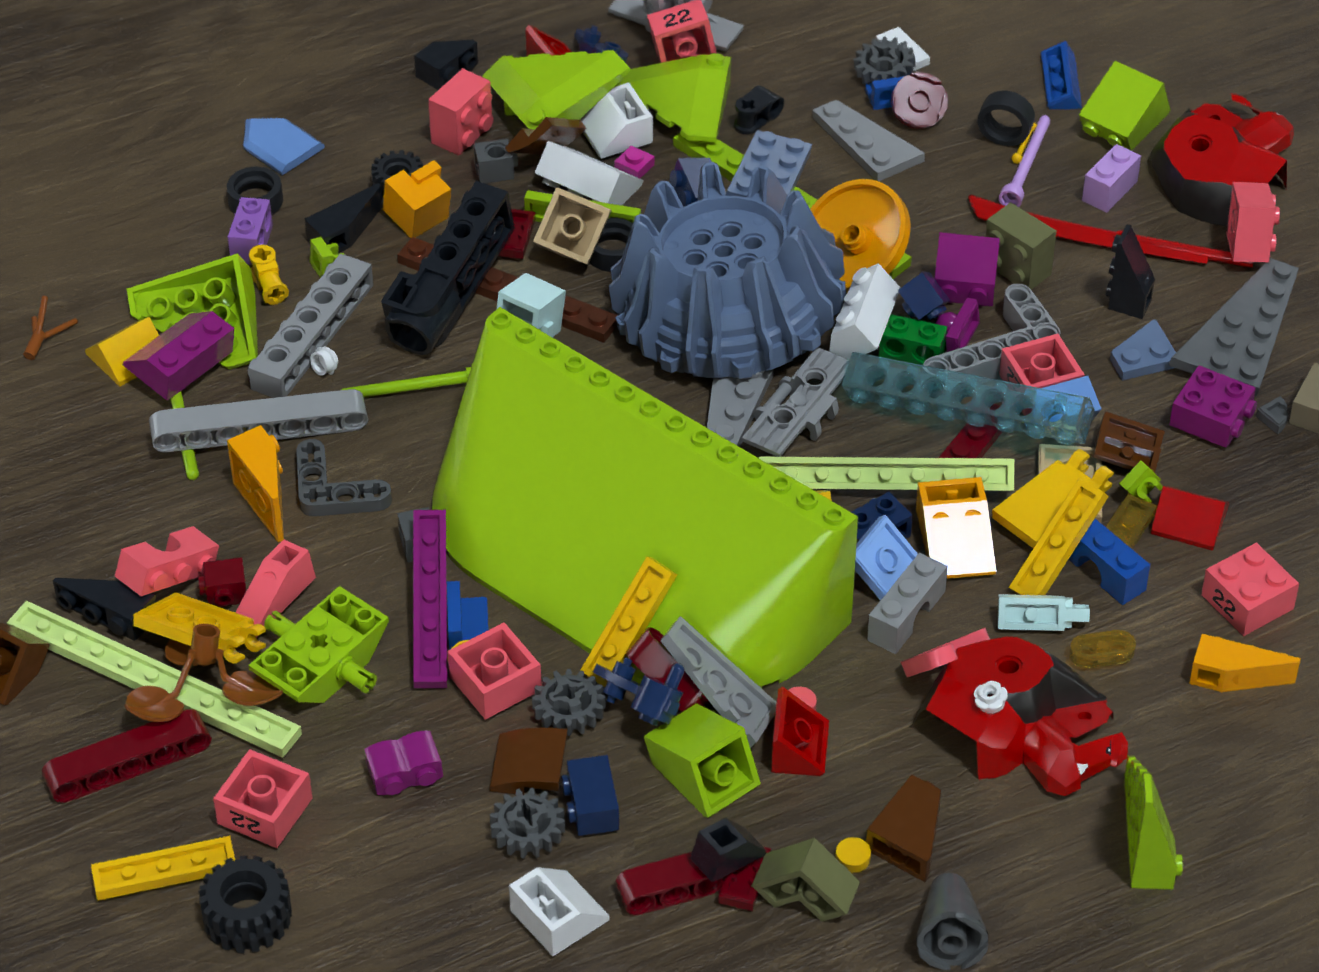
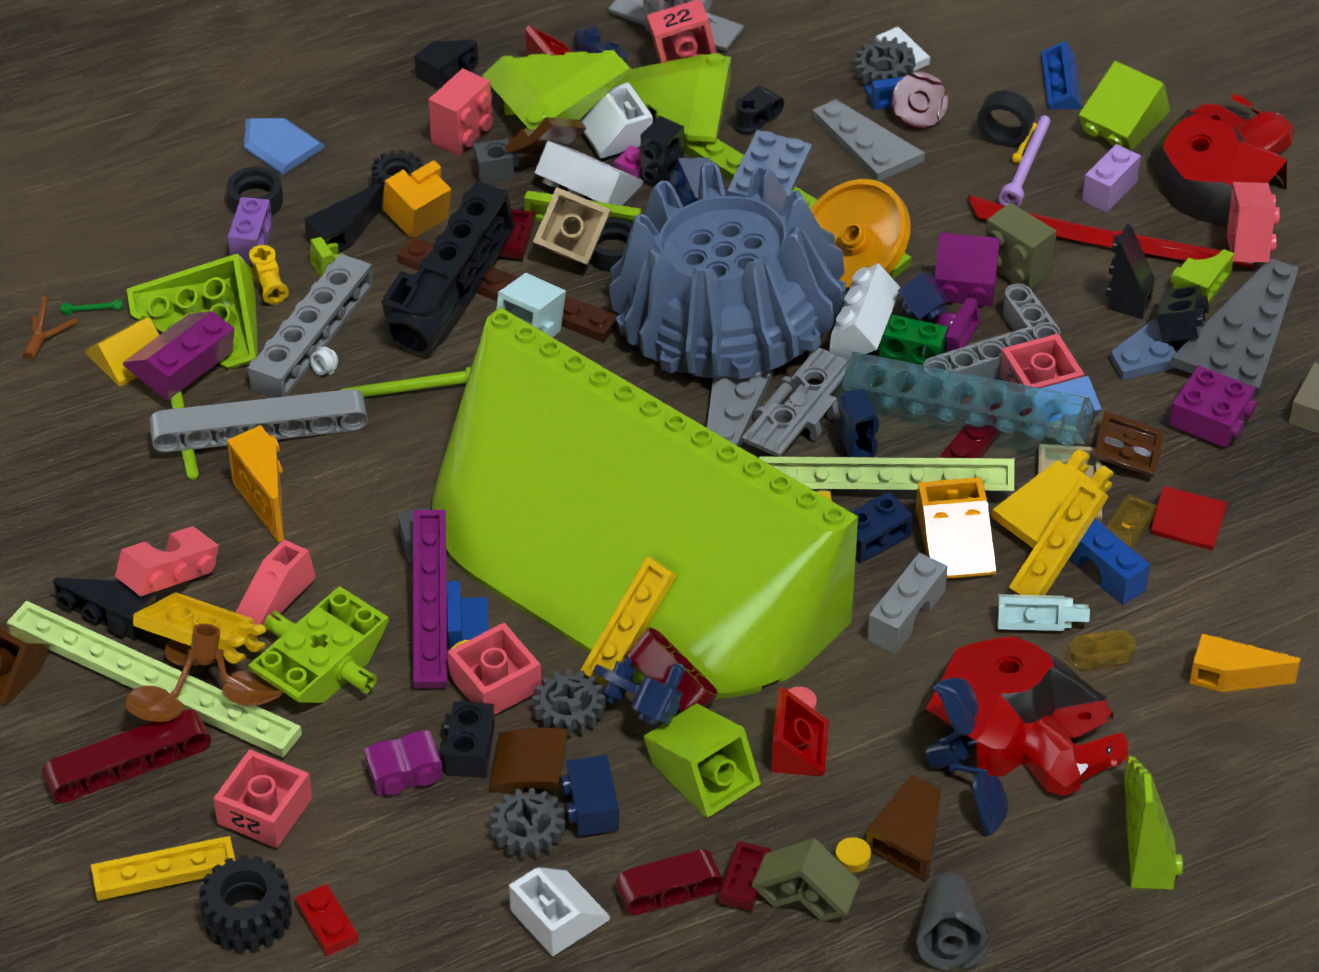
dark red brick [198,557,247,607] -> none
dark grey beam [296,439,392,516] -> none
light grey wing [661,616,777,748] -> none
black slope [690,818,767,883] -> none
light blue tile [855,515,918,600] -> none
coral beam [900,628,990,678] -> none
white plate [974,681,1008,714] -> none
lime tile [1119,460,1163,504] -> none
coral brick [1201,542,1299,637] -> none
dark grey tile [1256,396,1288,435] -> none
none -> green hinge [60,299,124,315]
none -> red plate [295,883,359,957]
none -> black brick [439,701,495,778]
none -> black brick [640,116,684,185]
none -> dark blue brick [837,389,879,457]
none -> dark blue plant [926,678,1008,837]
none -> black brick [1157,285,1209,342]
none -> lime arch [1171,249,1234,303]

